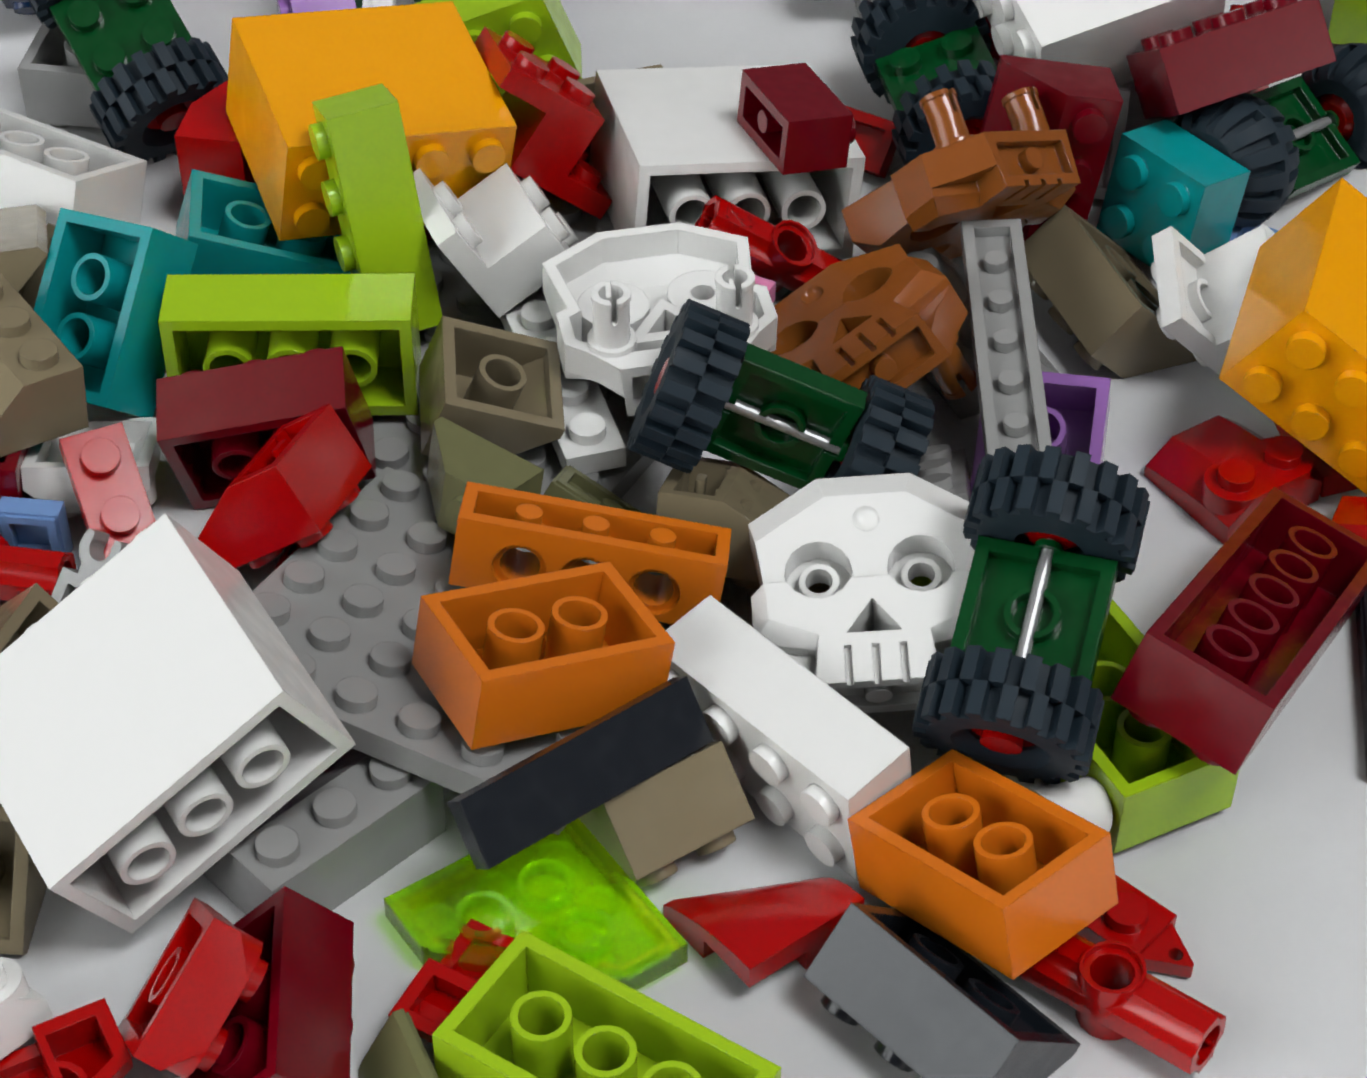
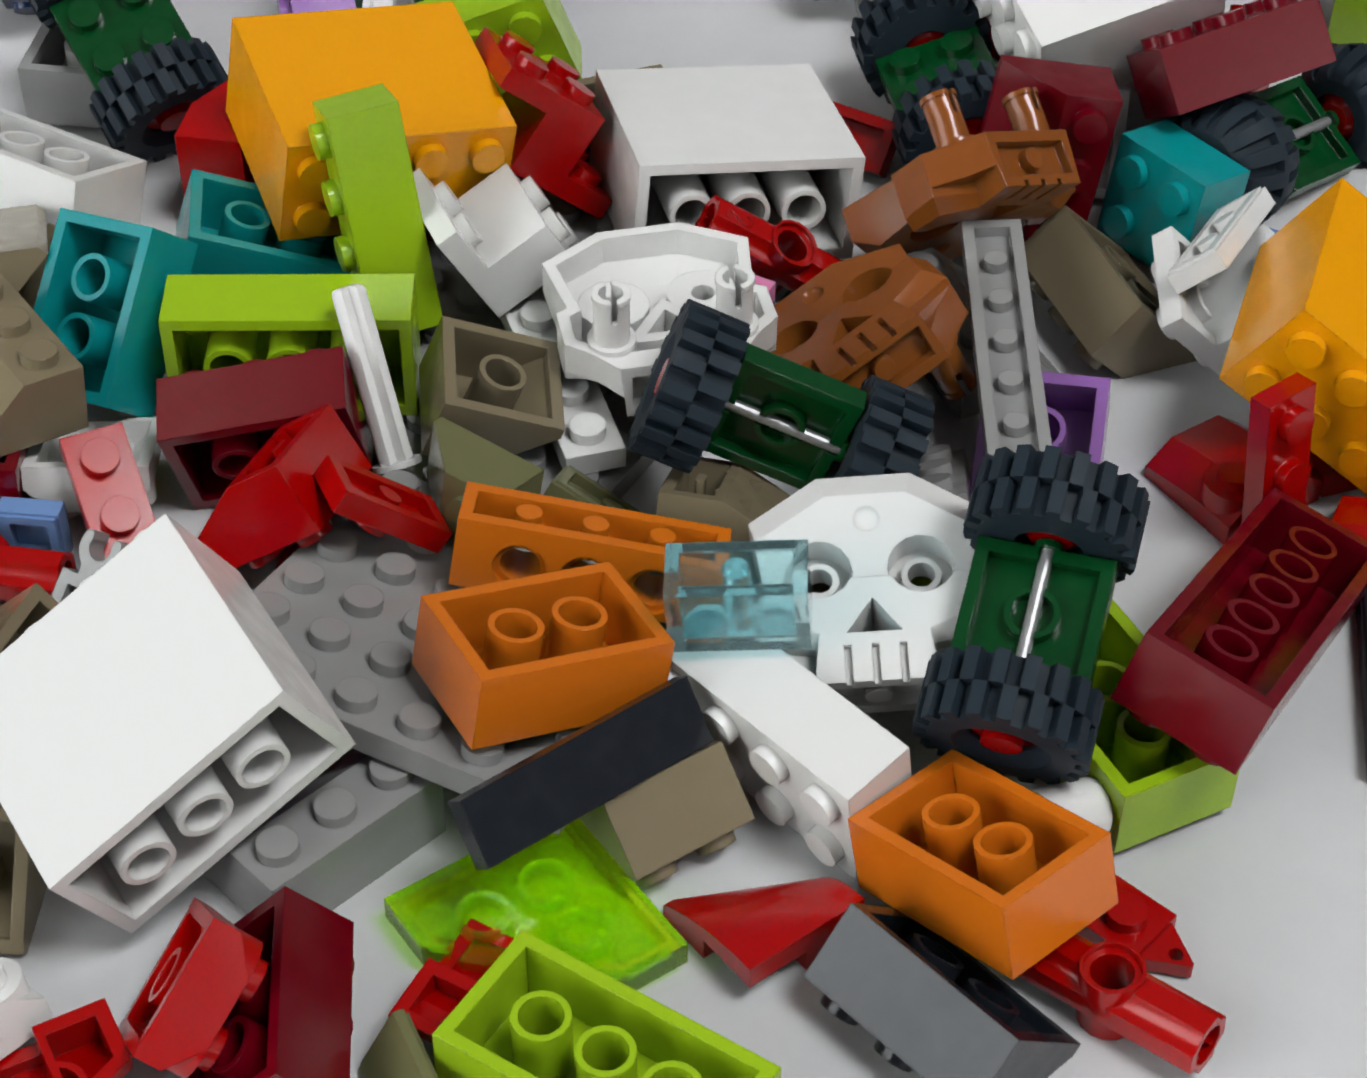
dark red brick [737,63,856,175] -> none
none -> red plate [313,454,453,553]
none -> white axle [332,284,422,474]
none -> clear light blue brick [663,539,812,652]
none -> white tile [1167,186,1276,294]
none -> red plate [1241,372,1316,524]

